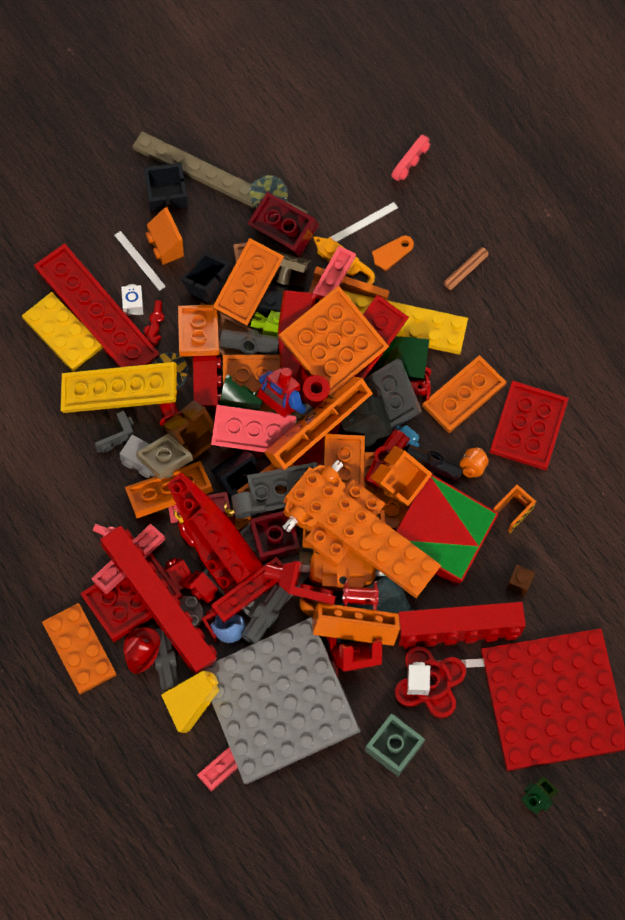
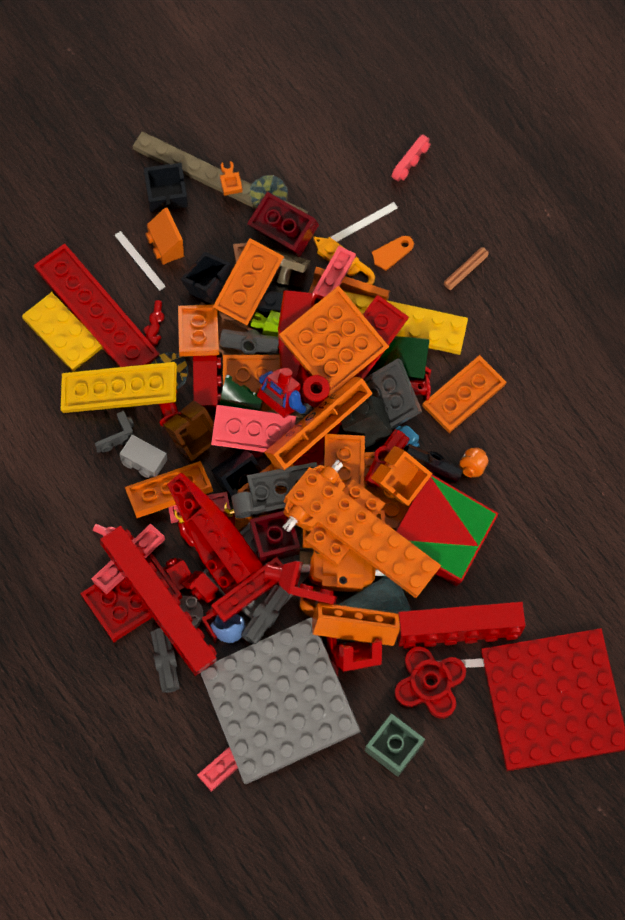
orange plate [42,603,117,694] -> none
white brick [122,284,144,316] -> none
red hat [123,627,160,674] -> none
dark tan tile [136,433,193,479] -> none
yellow slope [161,671,219,733] -> none
red hose [343,581,379,610] -> none
white brick [407,662,430,695] -> none
red plate [489,380,569,471] -> none
orange piece [493,485,537,533] -> none
reddish brown brick [506,565,536,597] -> none
dark green brick [521,776,559,815] -> none
none -> orange plate [220,161,242,196]

